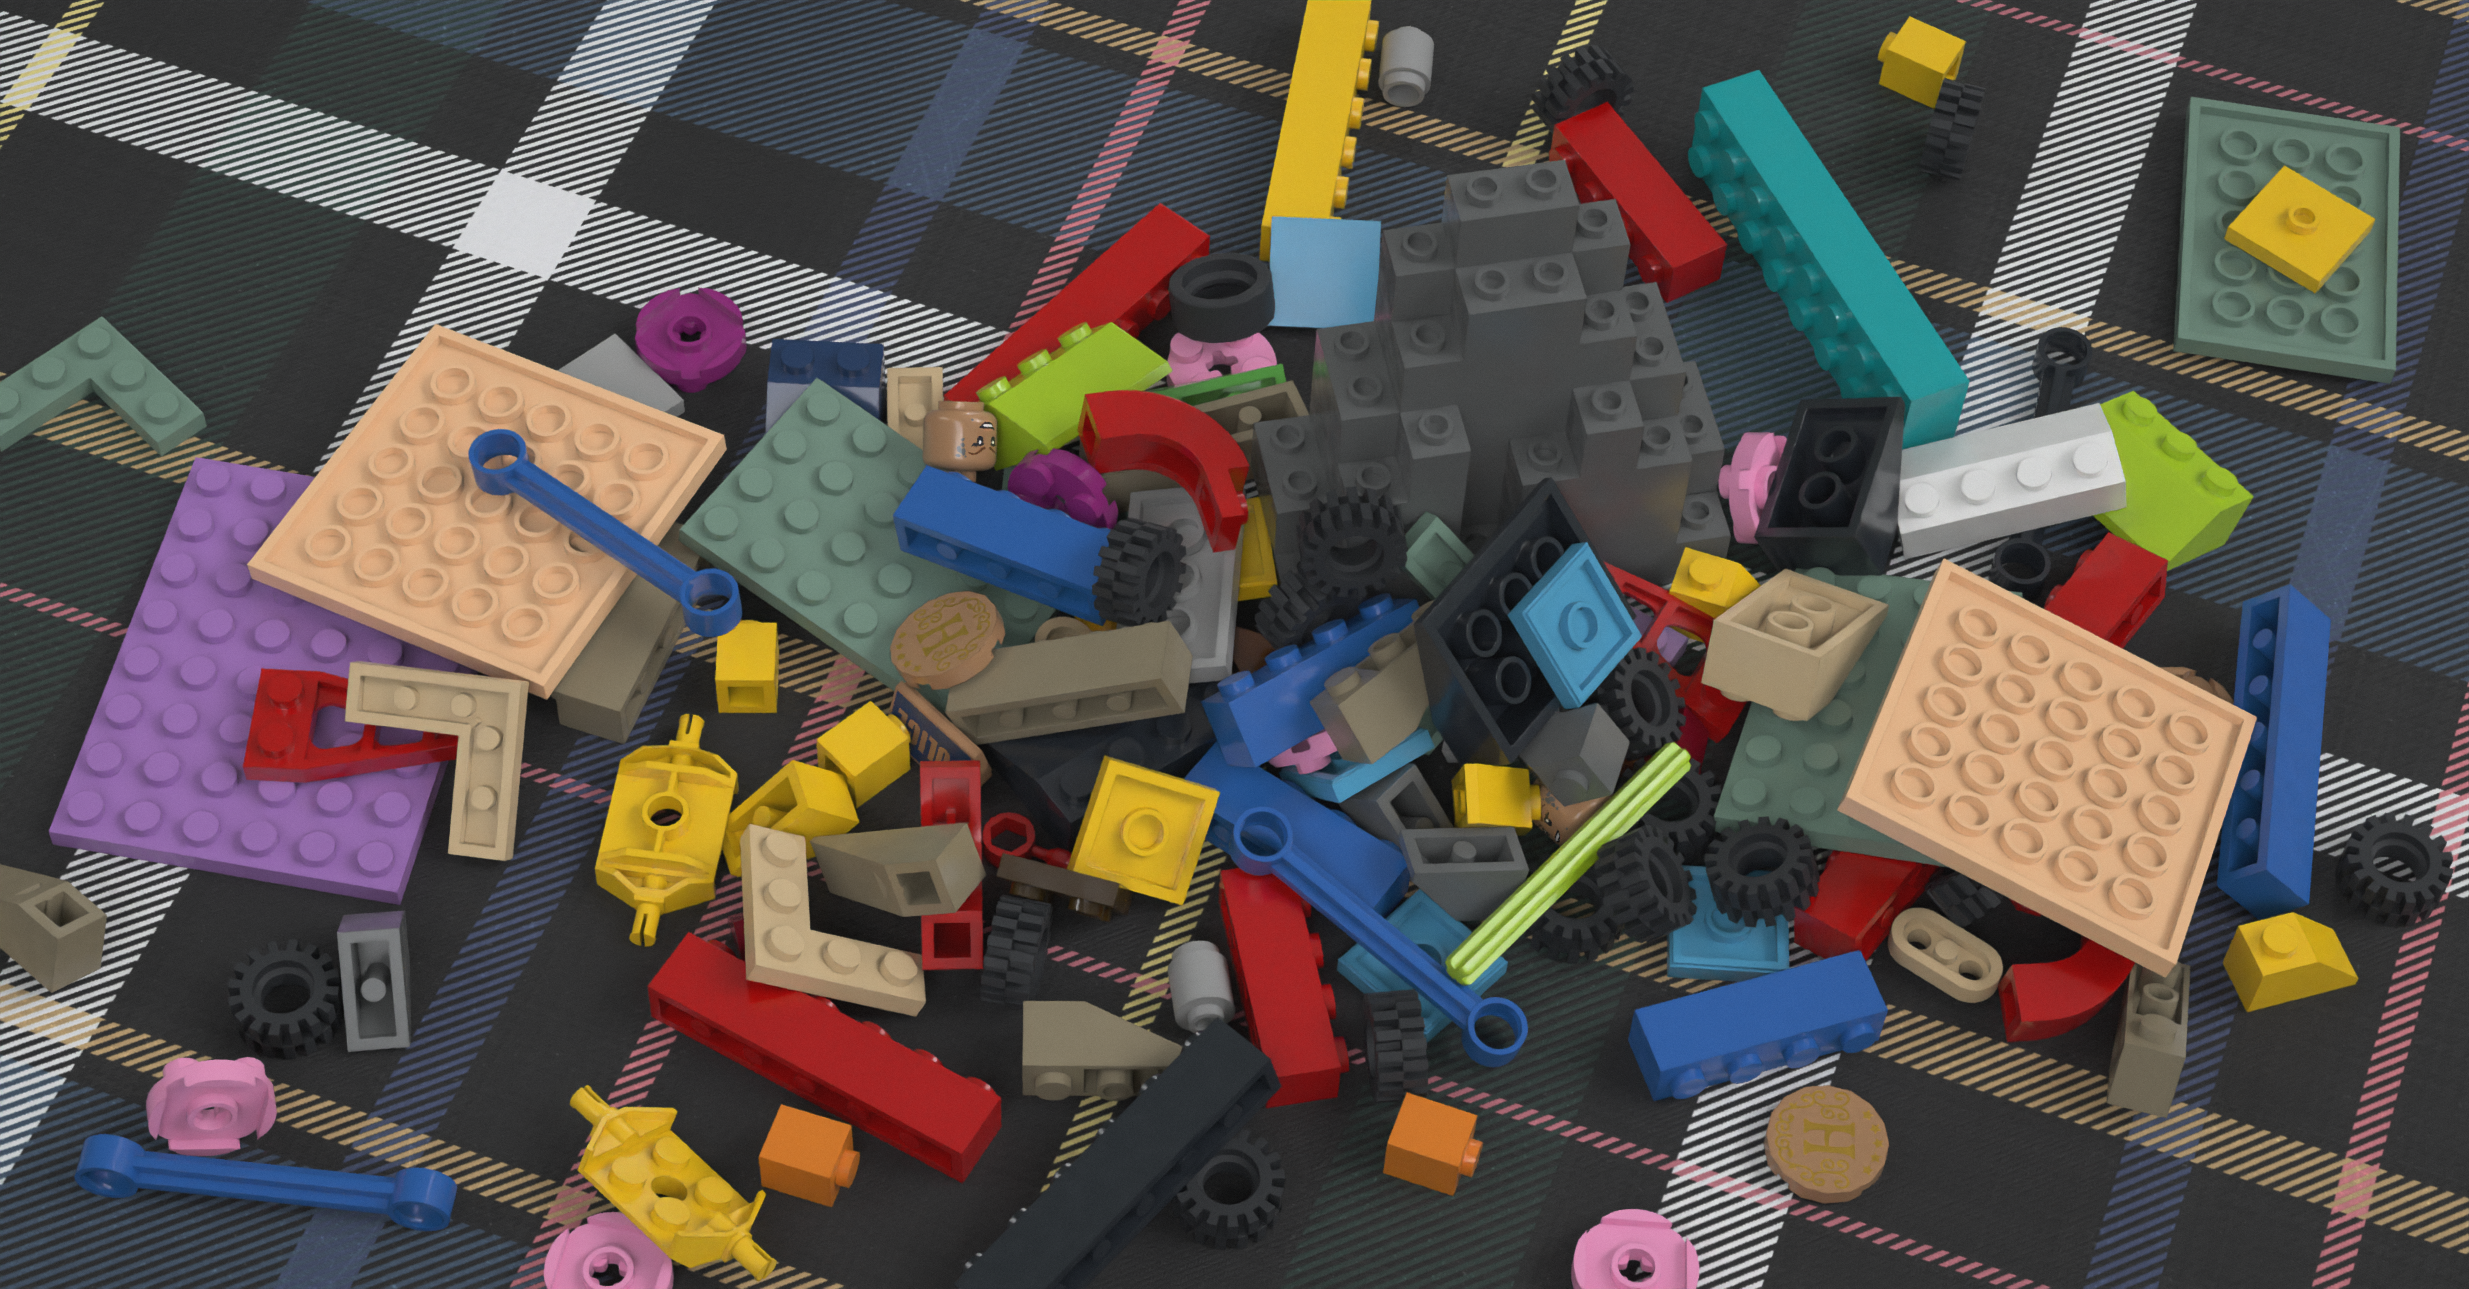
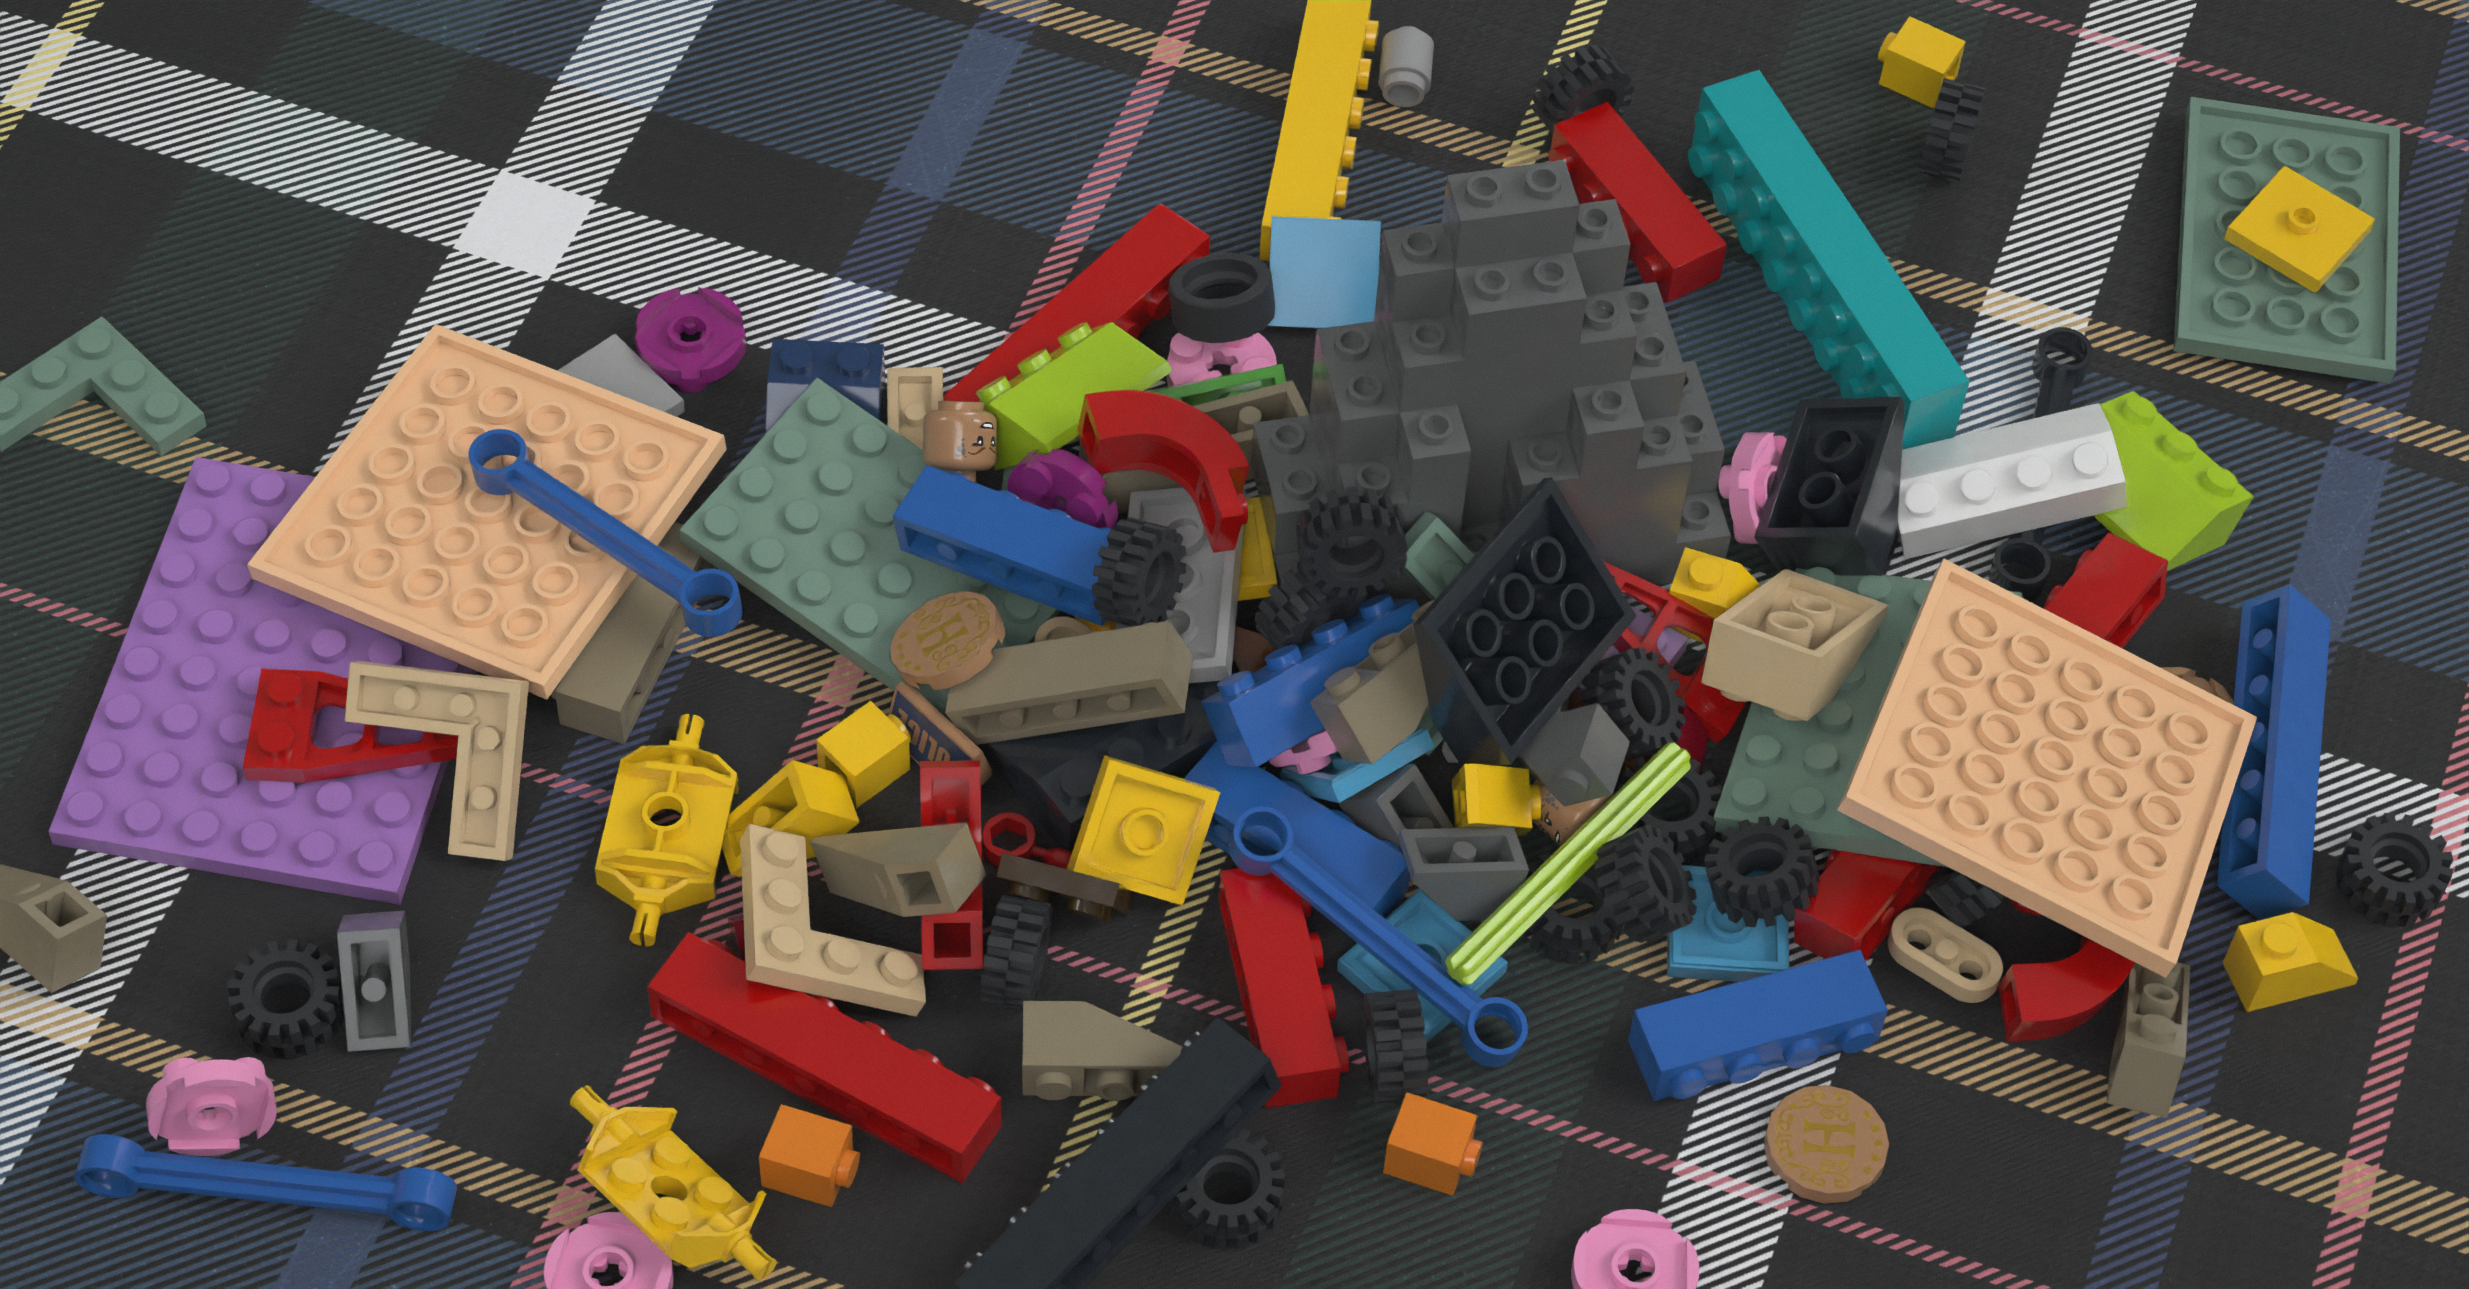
yellow brick [715,620,779,713] -> none
light grey brick [1168,941,1235,1033] -> none
dark azure tile [1508,542,1642,709] -> none

